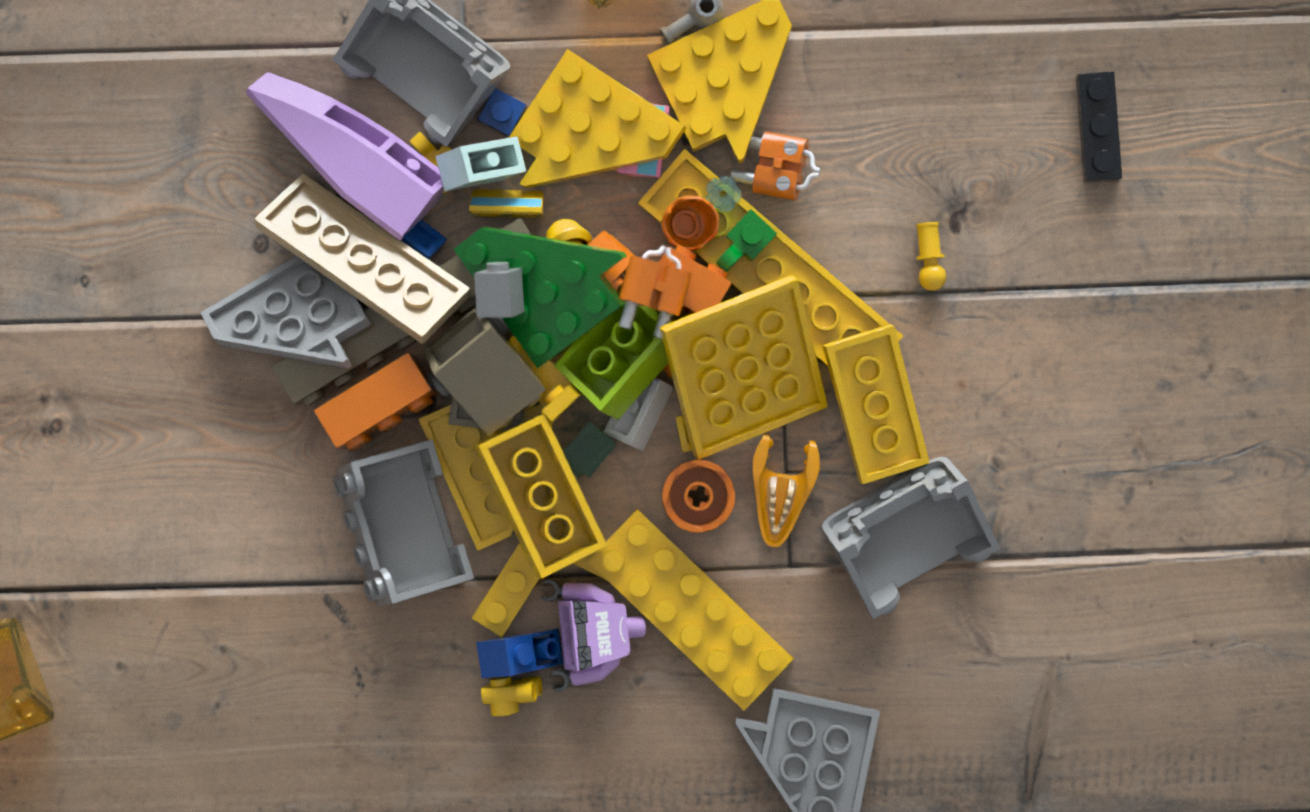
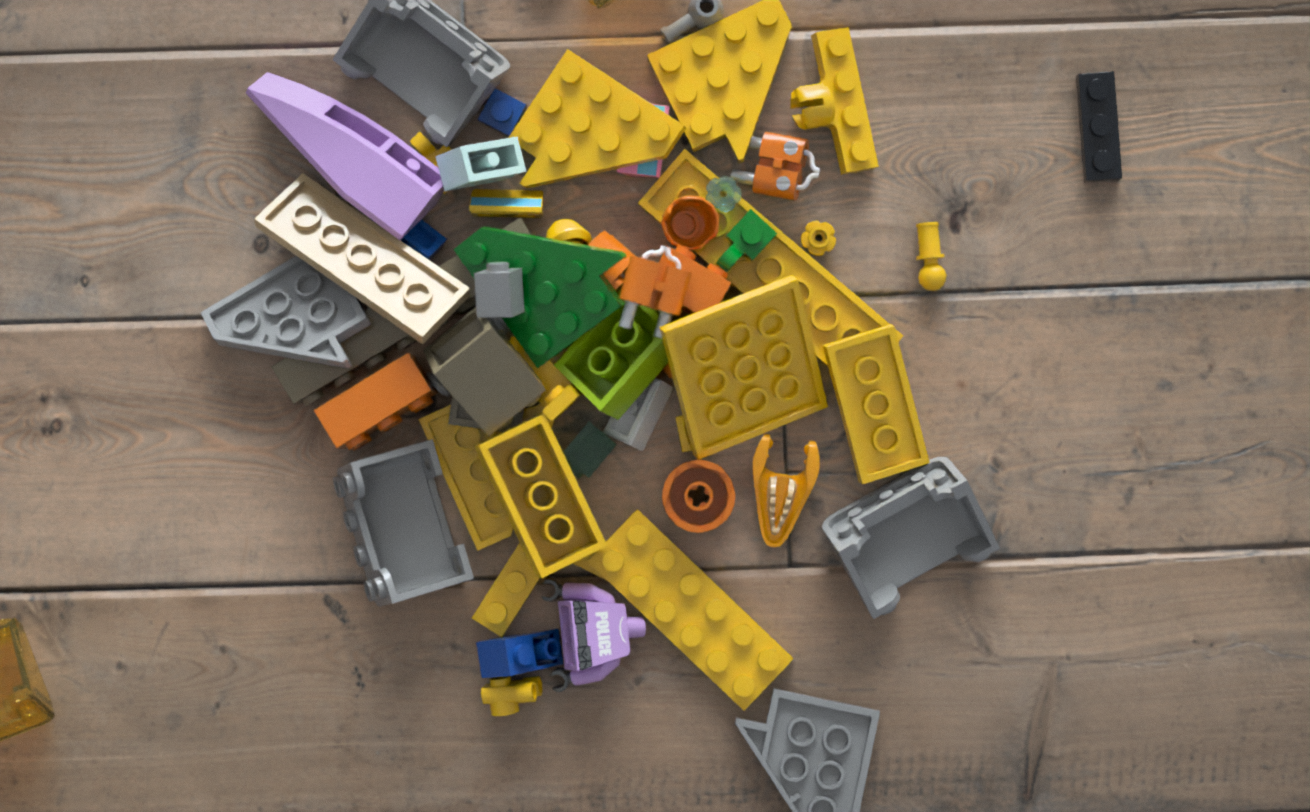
none -> yellow plate [790,27,879,175]
none -> yellow plate [801,220,836,256]

